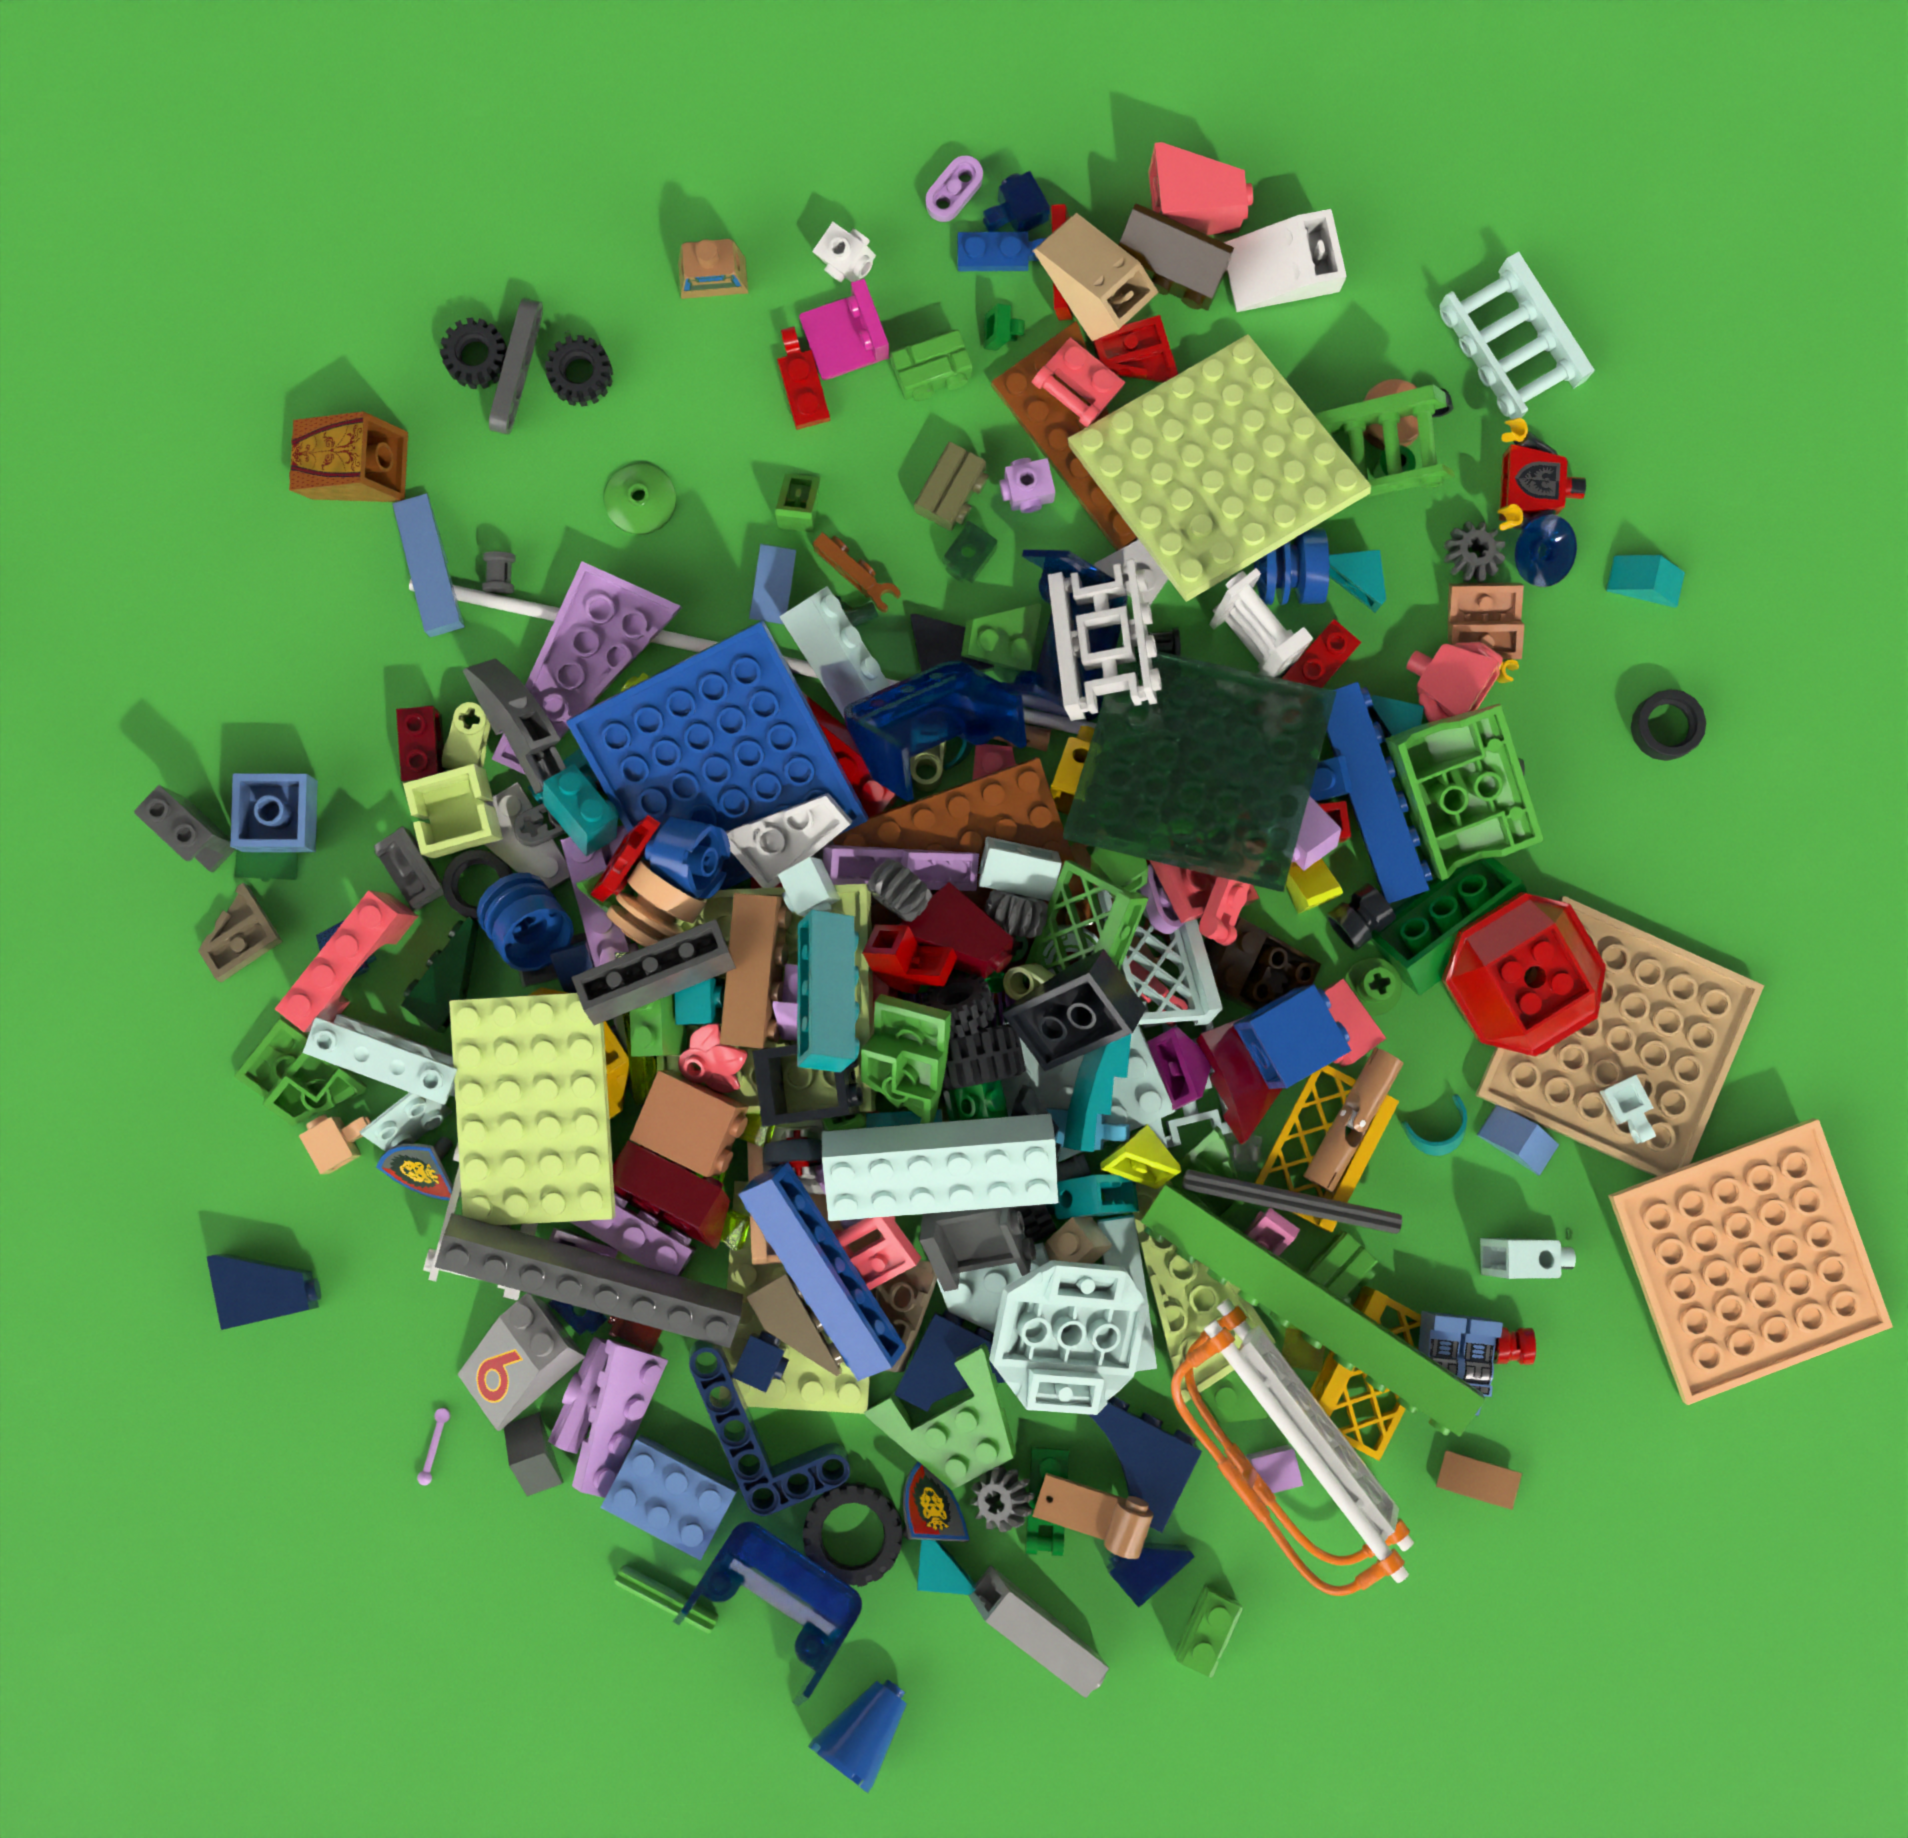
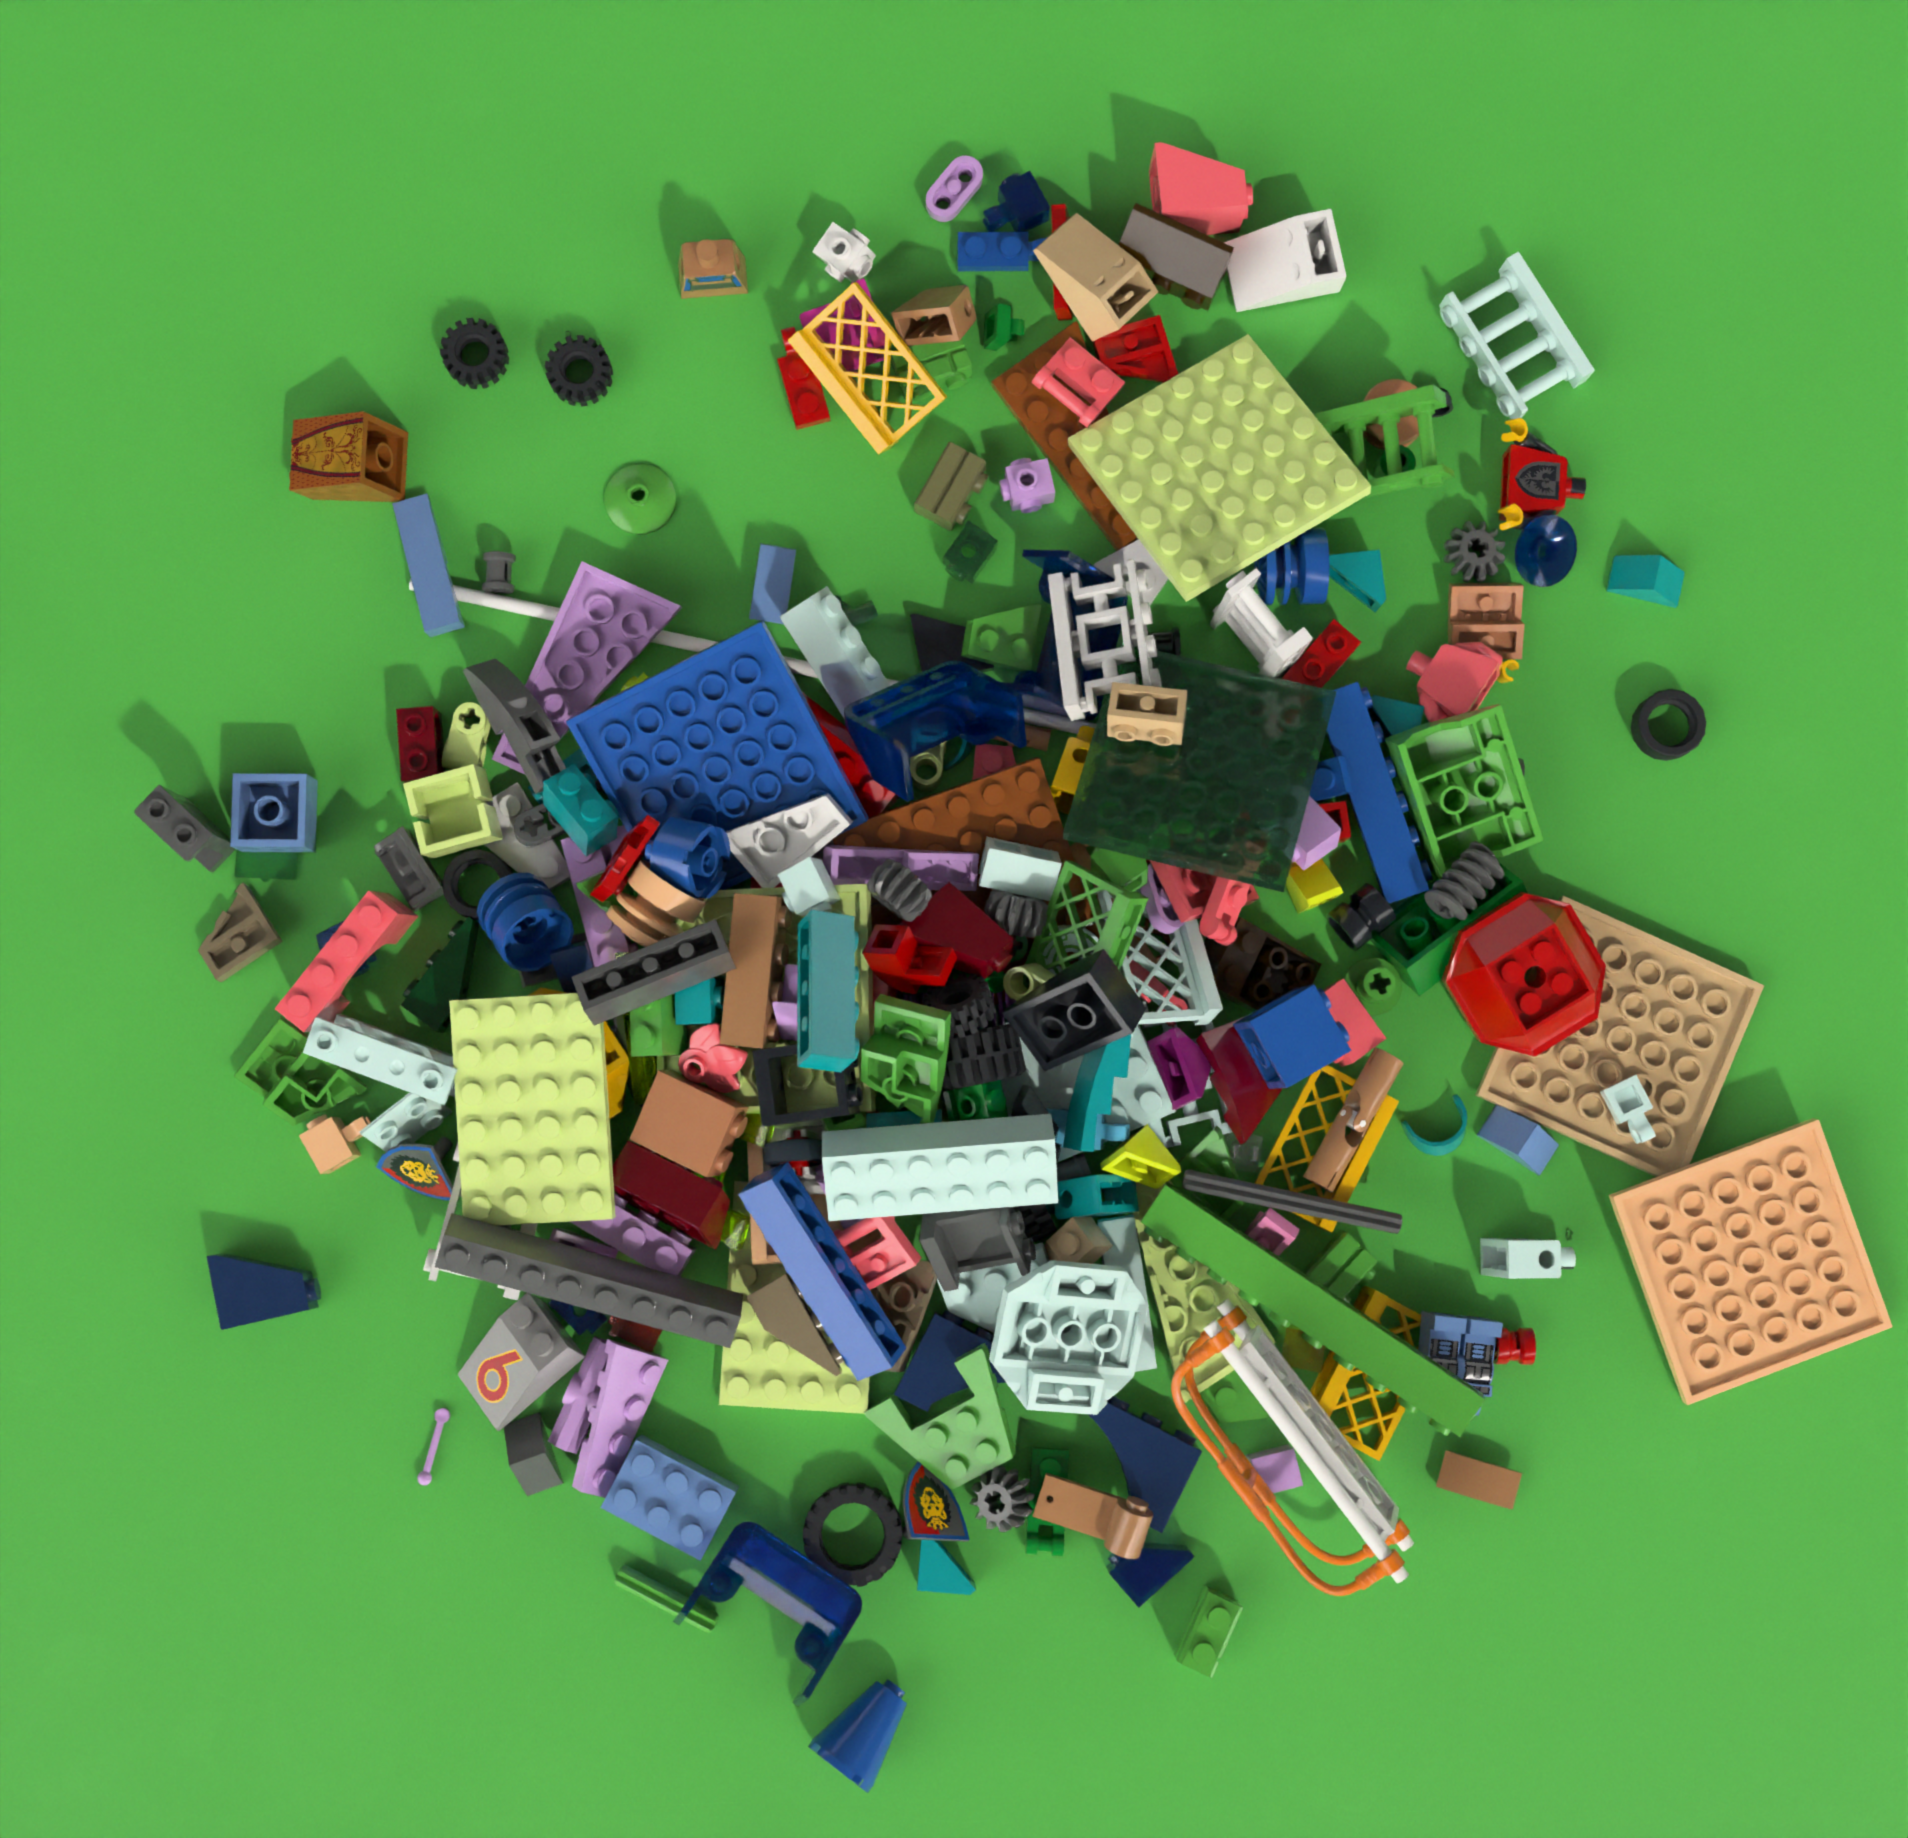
dark grey beam [489,298,543,435] -> none
dark blue beam [689,1340,850,1516] -> none
dark blue brick [732,1330,789,1393] -> none
bright green slope [775,473,820,533] -> none
dark orange plate [813,532,901,613] -> none
light grey slope [968,1565,1110,1698] -> none
none -> yellow fence [788,282,947,454]
none -> medium nougat torso [891,285,976,346]
none -> tan brick [1107,682,1187,746]
none -> dark grey piece [1424,841,1505,921]

